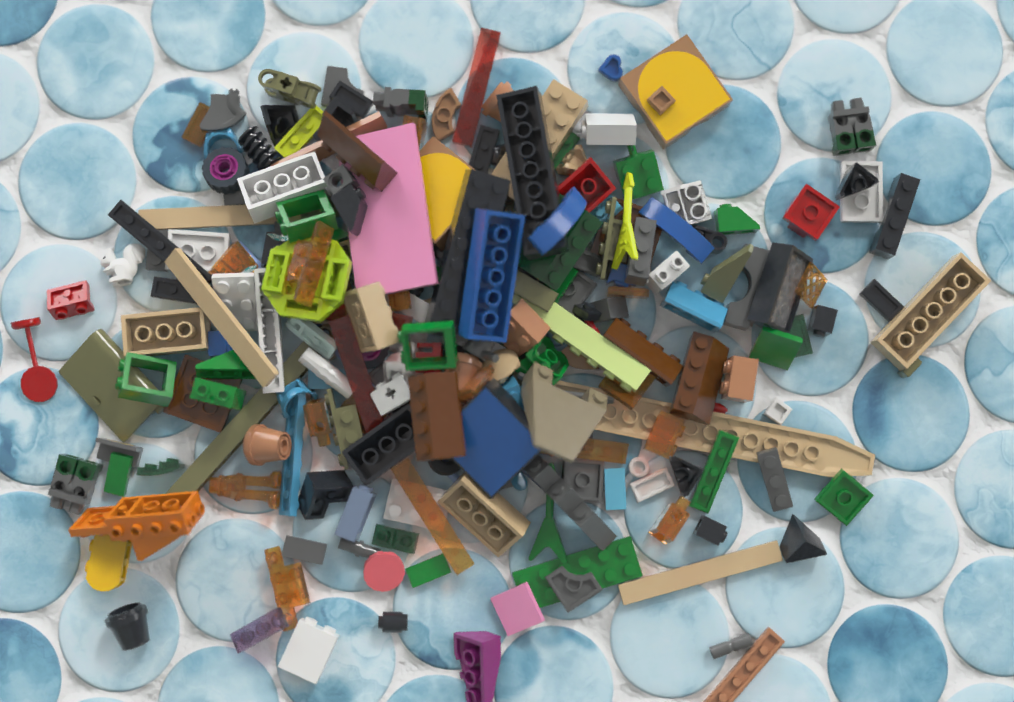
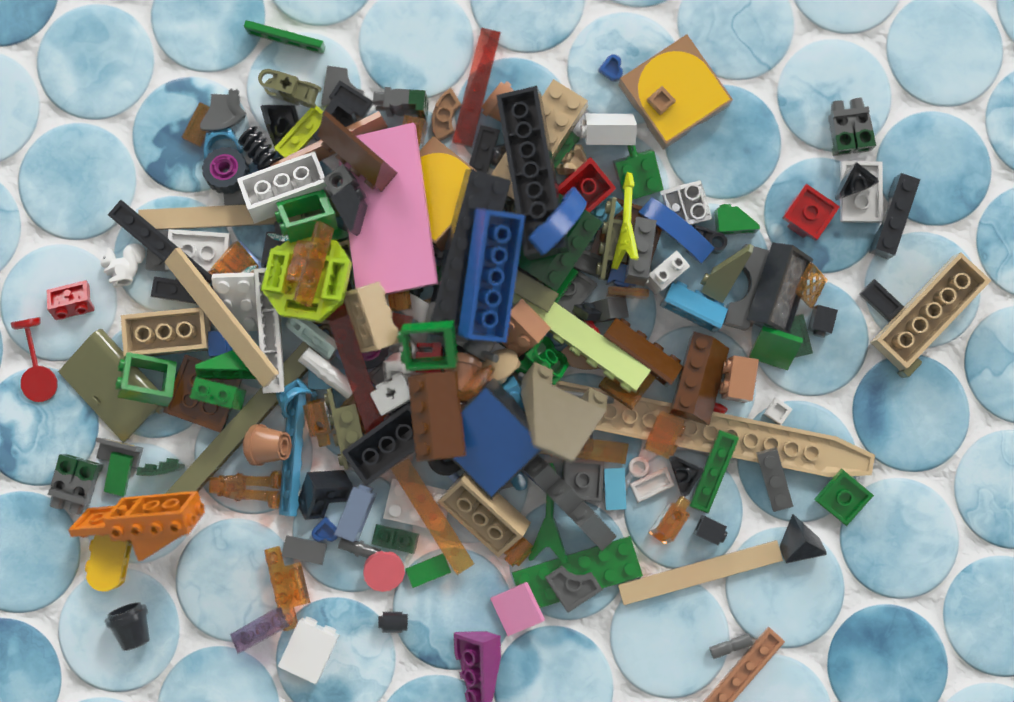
none -> green tile [244,20,326,54]
none -> blue tile [312,517,339,542]
none -> clear orange brick [504,537,534,567]

